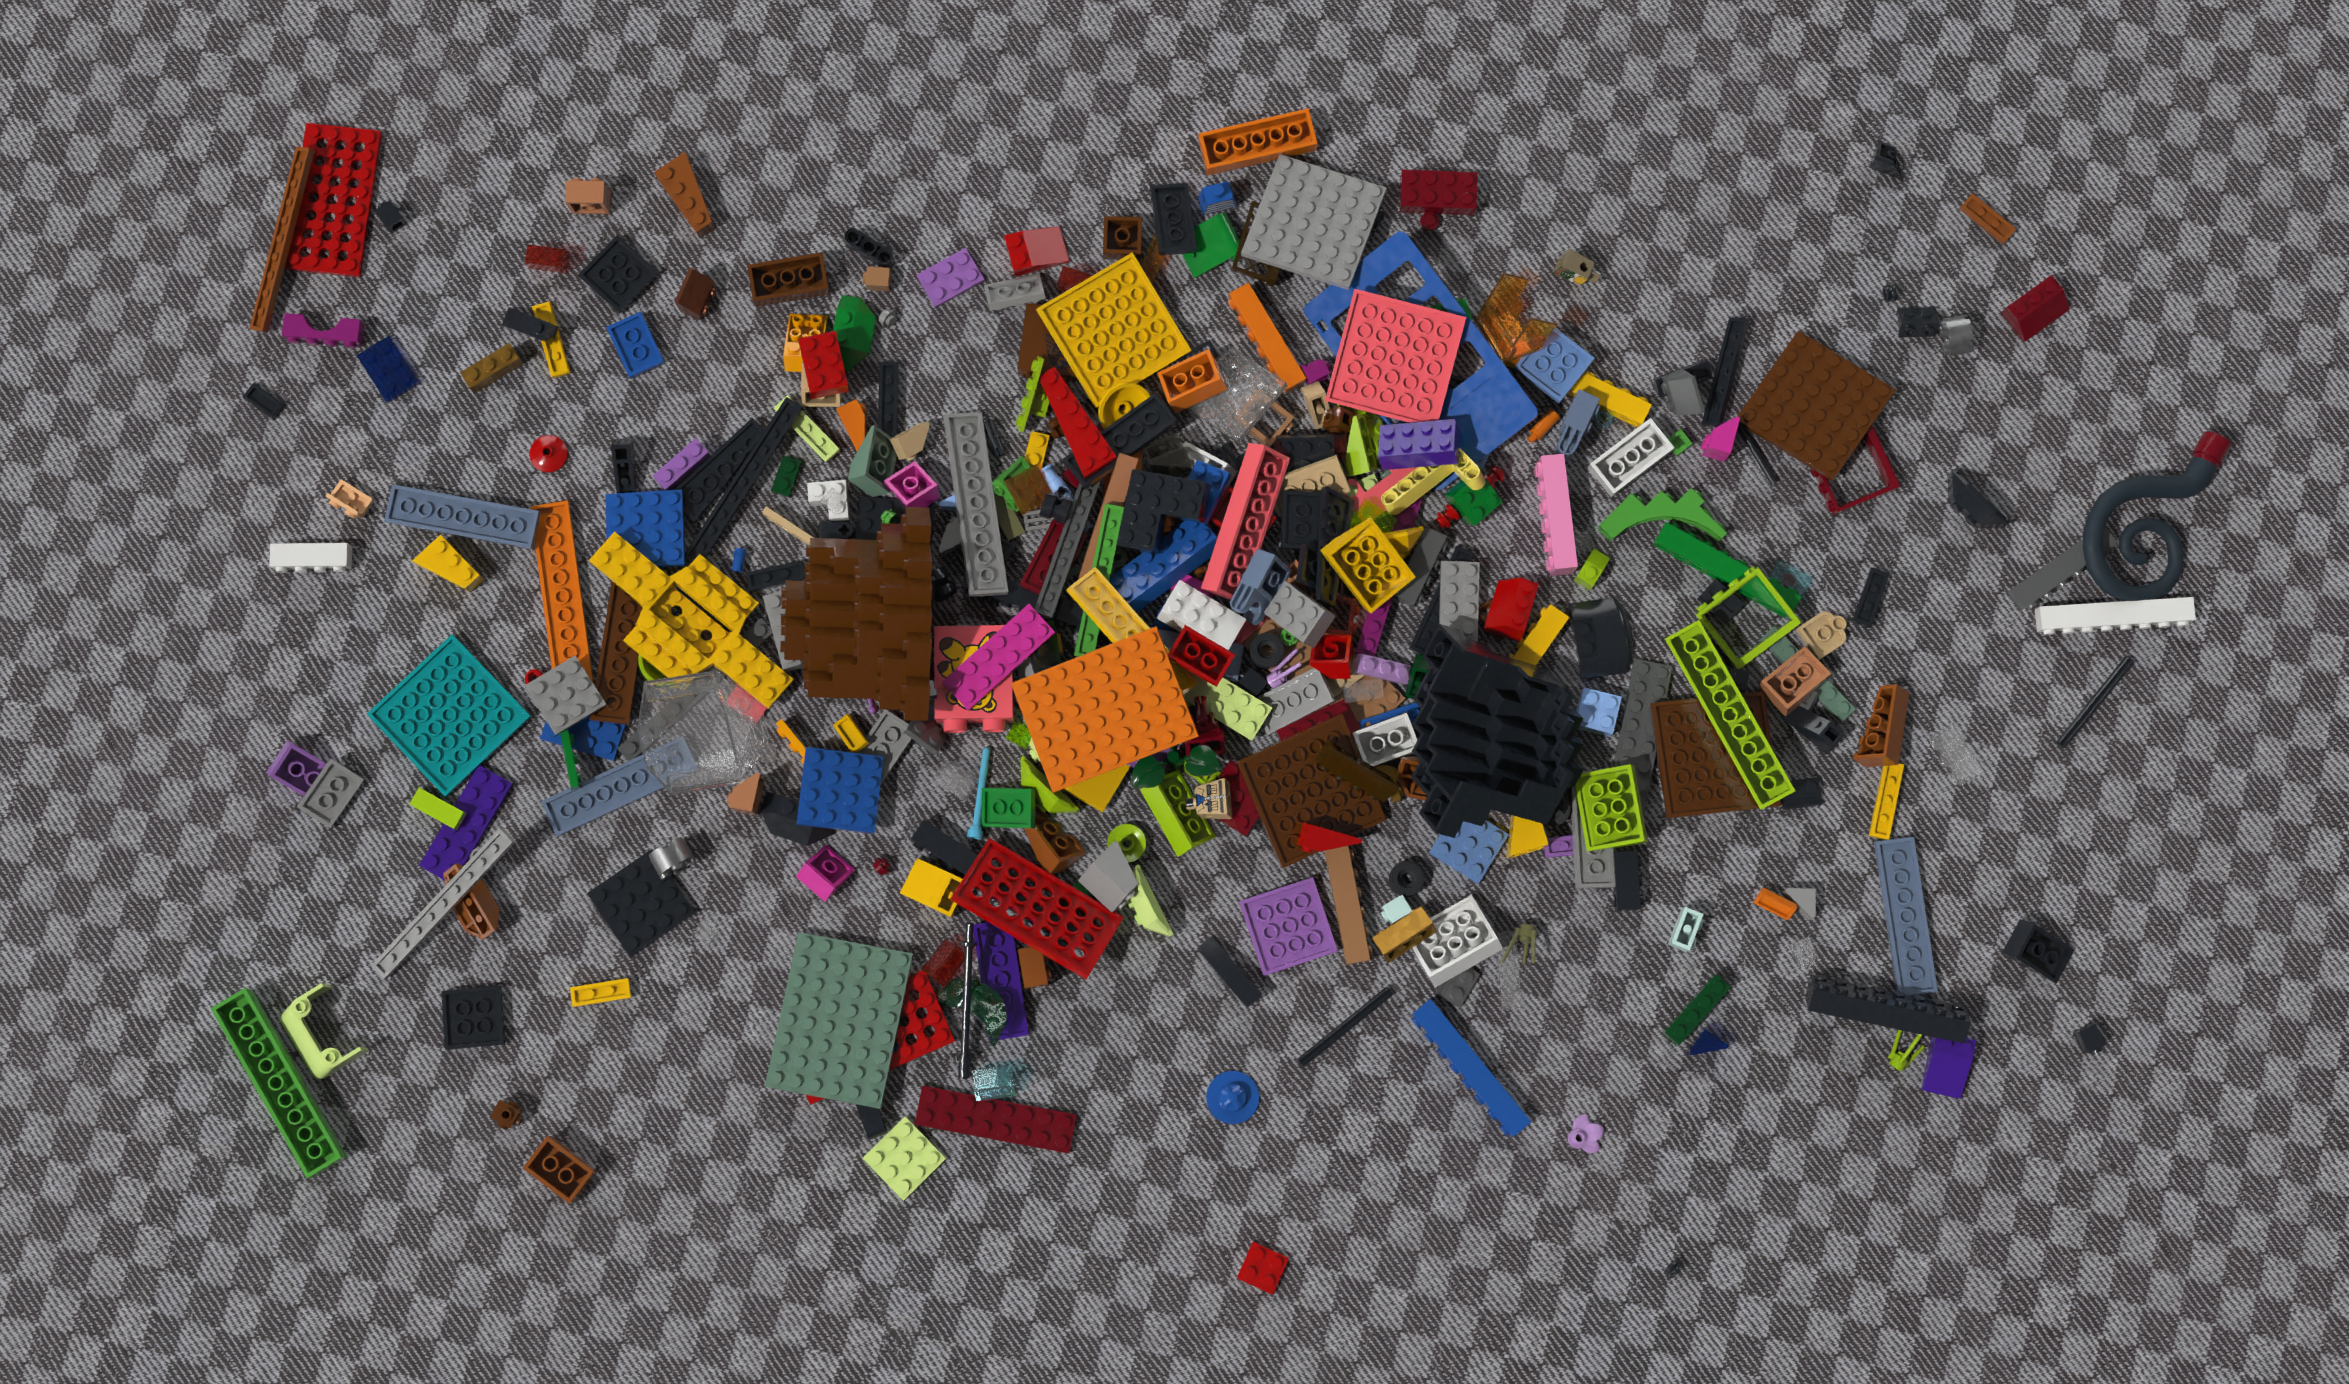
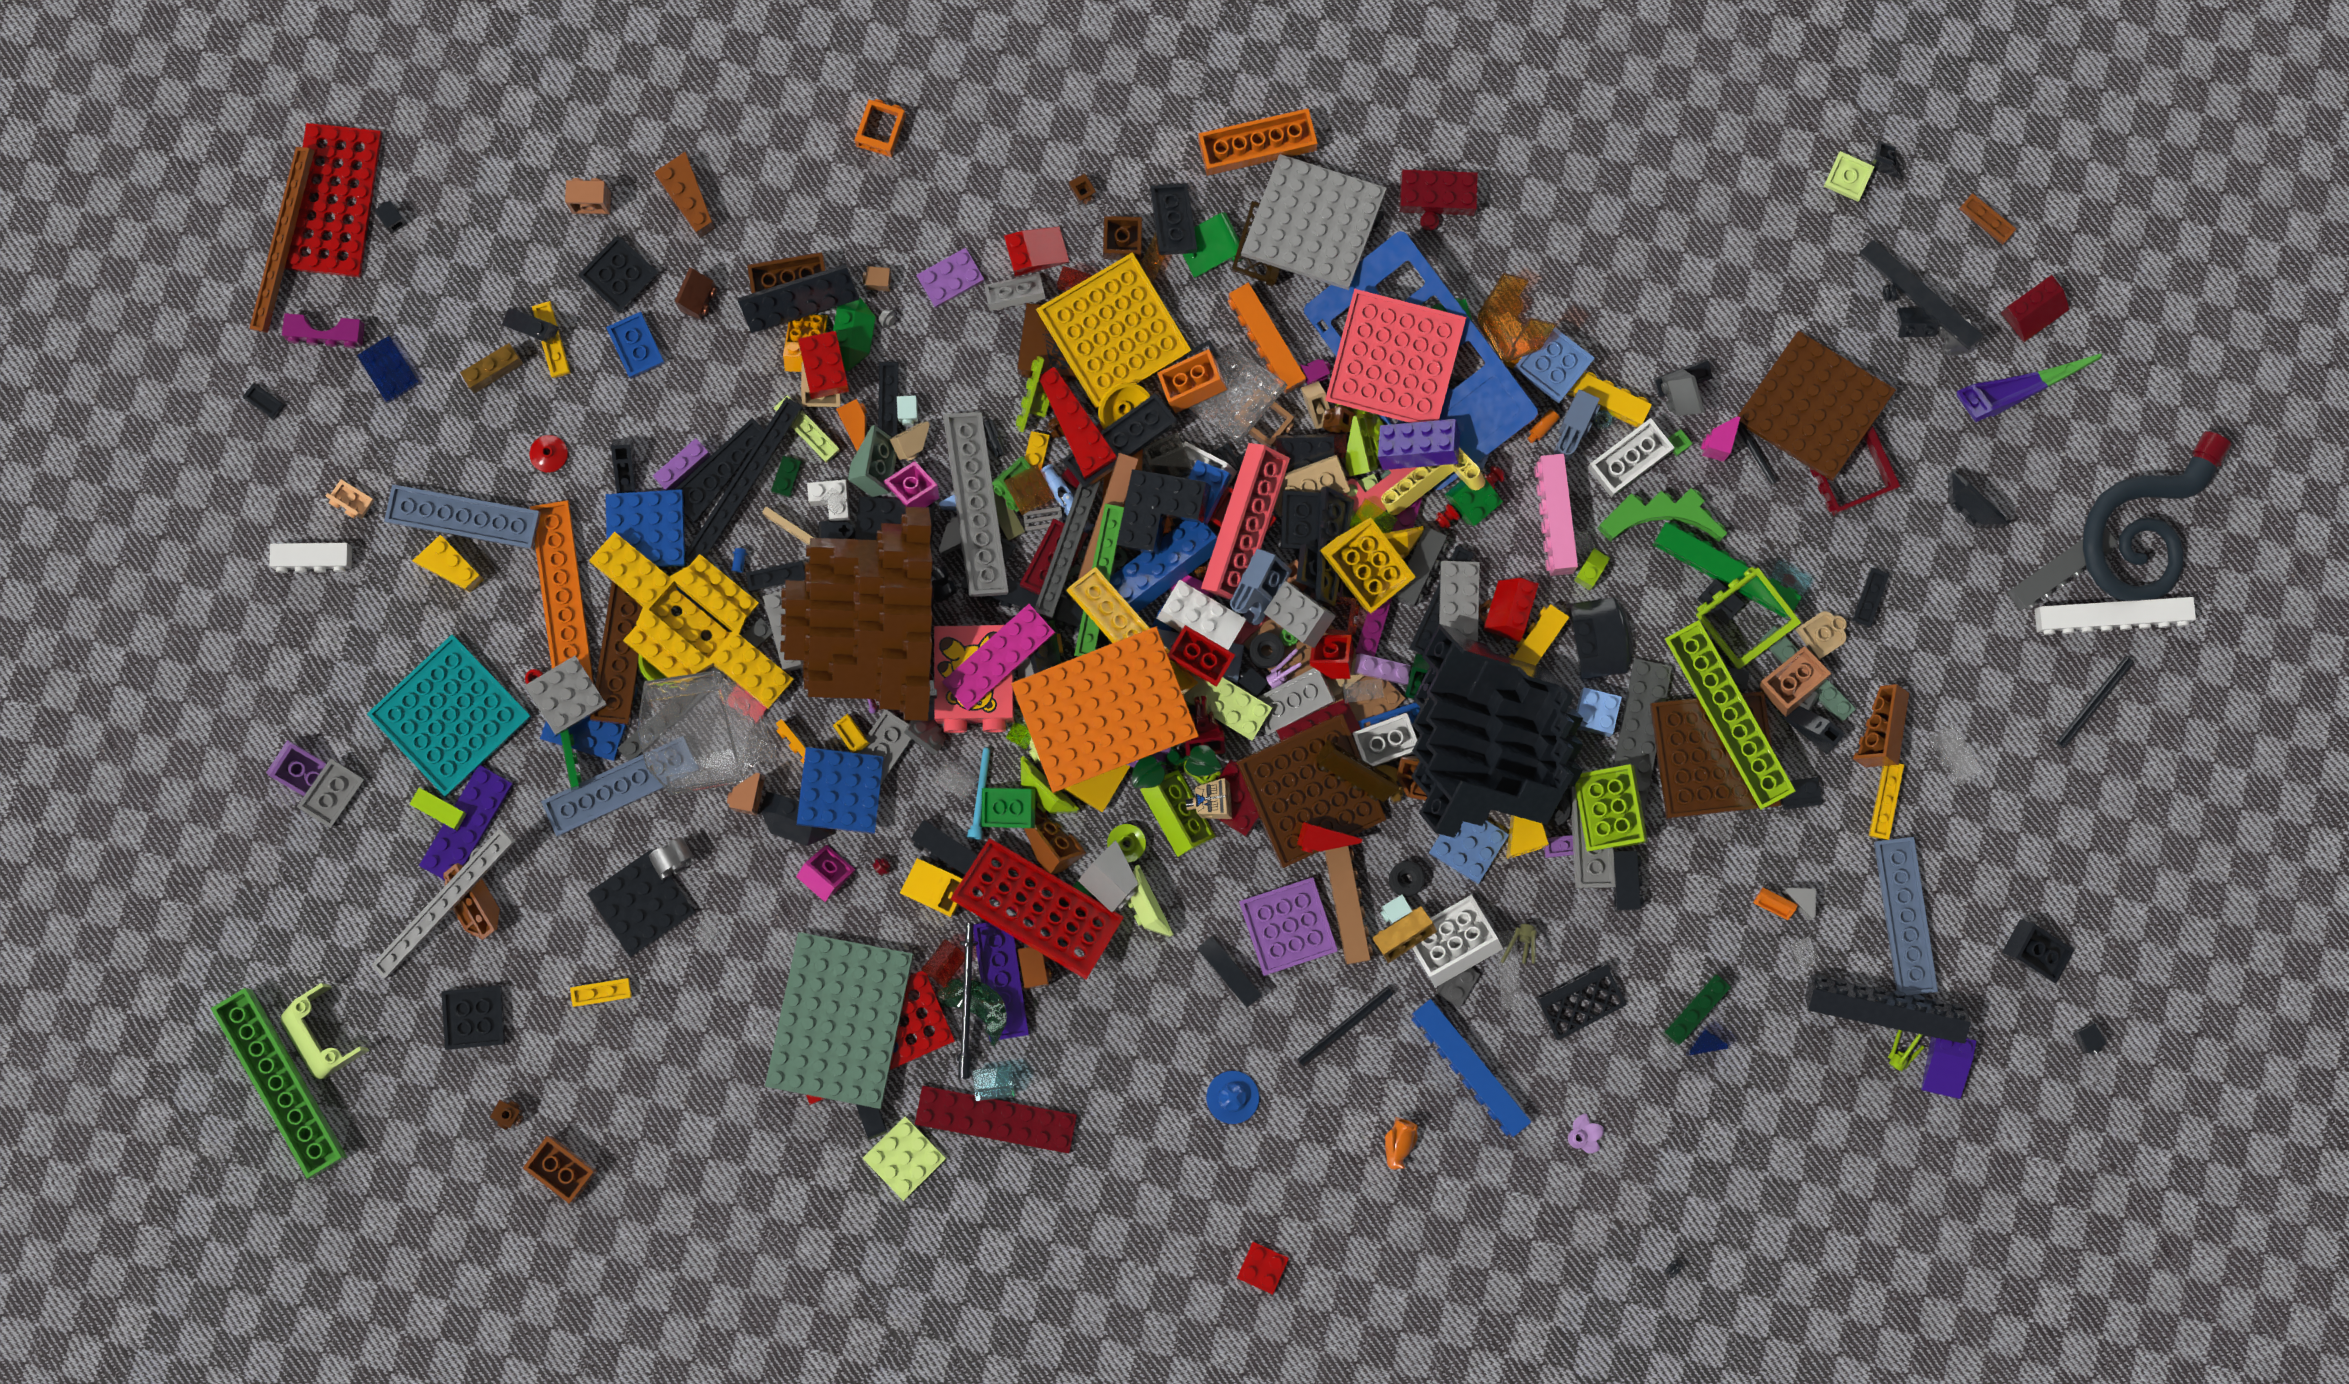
clear red brick [525,244,569,274] -> none
black beam [844,228,895,268] -> none
bright green plate [881,509,899,524] -> none
black wheel [1039,493,1073,525] -> none
blue torso [1198,181,1237,215] -> none
dark tan torso [1552,249,1601,285] -> none
light aqua brick [1668,907,1704,952] -> none
black plate [1702,317,1749,427] -> none
none -> black plate [738,264,859,333]
none -> orange window [854,99,906,157]
none -> light aqua brick [897,396,918,426]
none -> reddish brown brick [1068,173,1096,206]
none -> orange animal [1385,1117,1418,1170]
none -> black fence [1535,962,1627,1041]
none -> yellowish green plate [1824,151,1874,202]
none -> black tile [1859,240,1983,350]
none -> dark purple plate [1956,354,2102,422]

